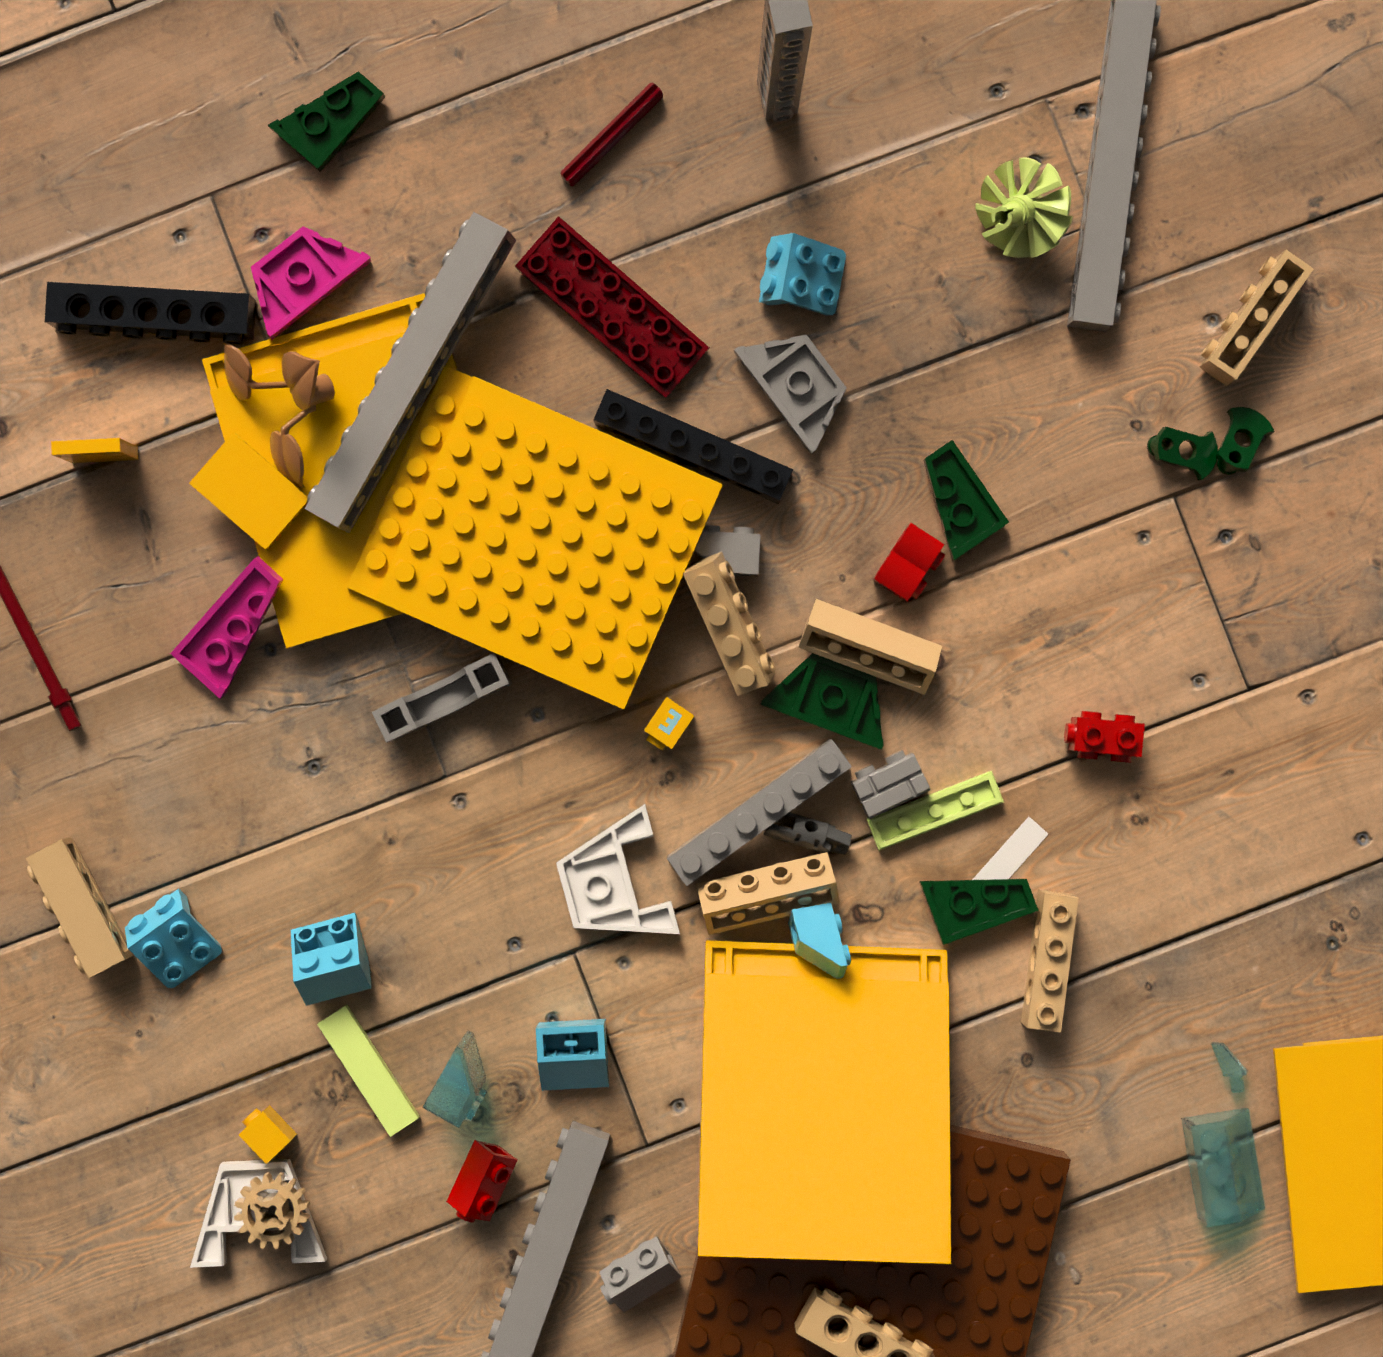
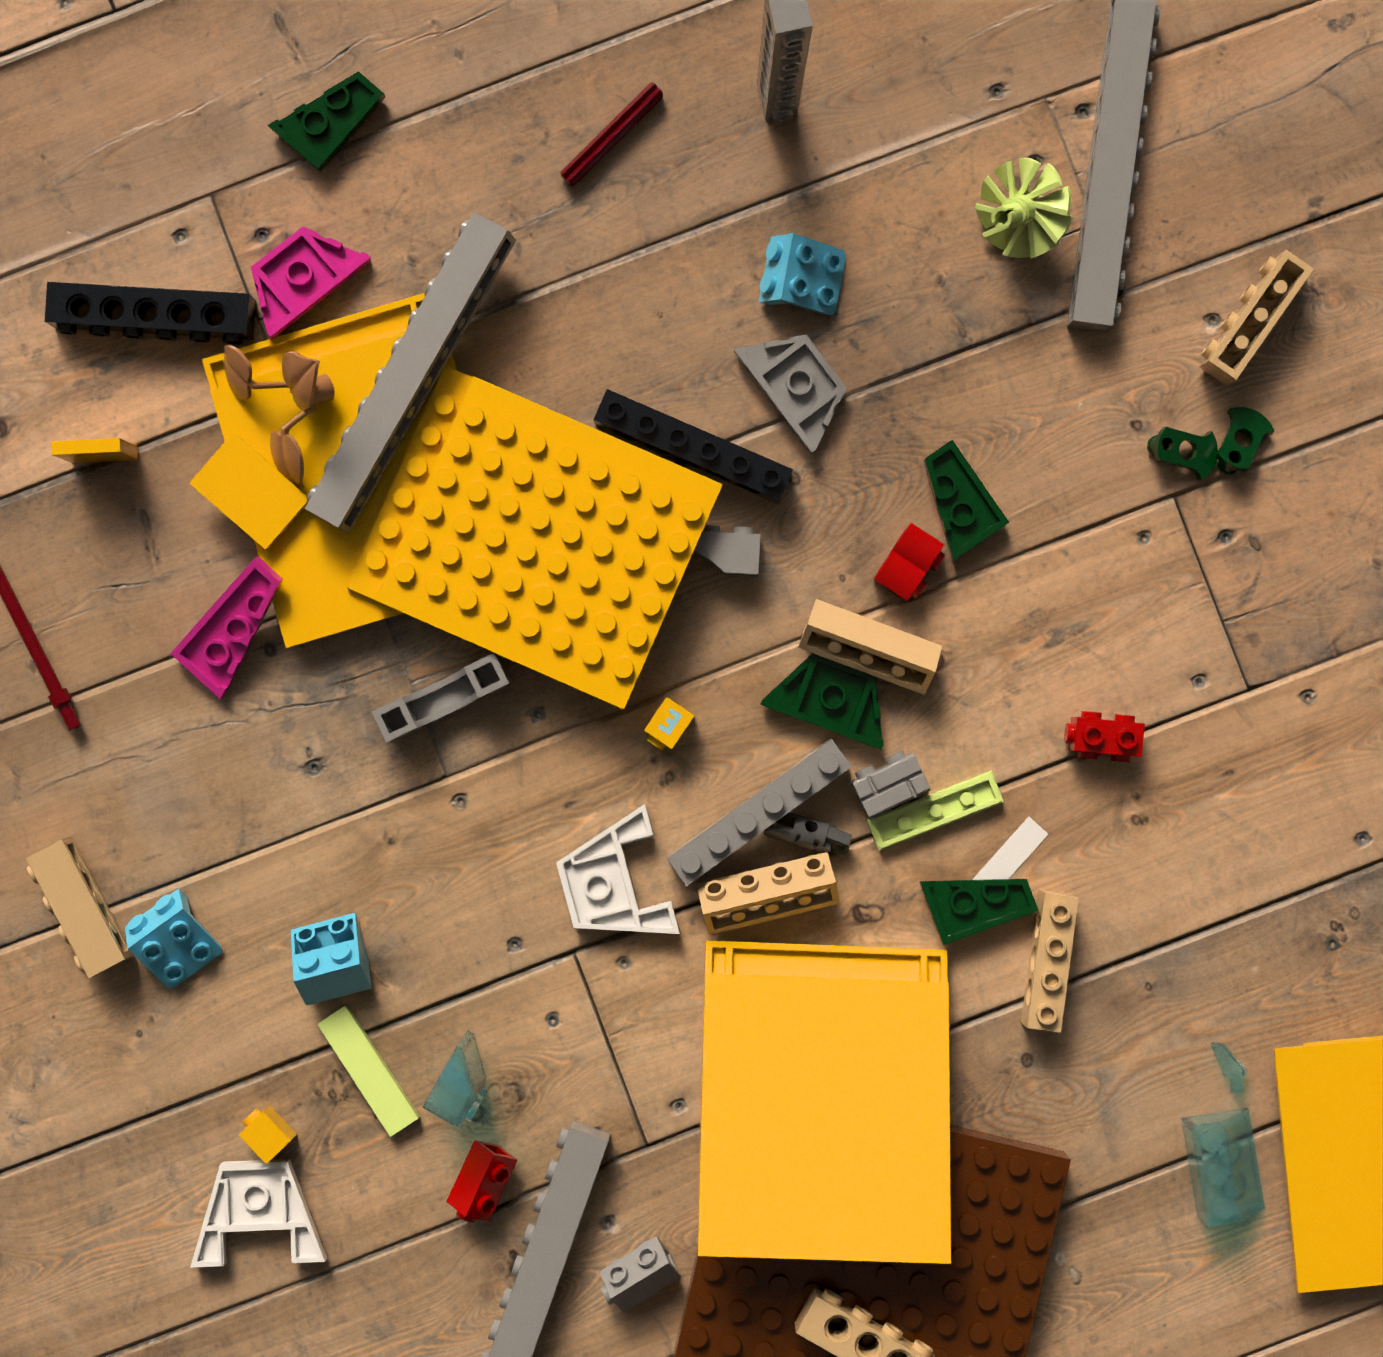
tan gear [234,1172,310,1249] -> none
dark red plate [515,216,710,398] -> none
medium azure slope [536,1019,609,1091] -> none
tan brick [683,551,776,696] -> none
medium azure slope [788,903,851,979] -> none

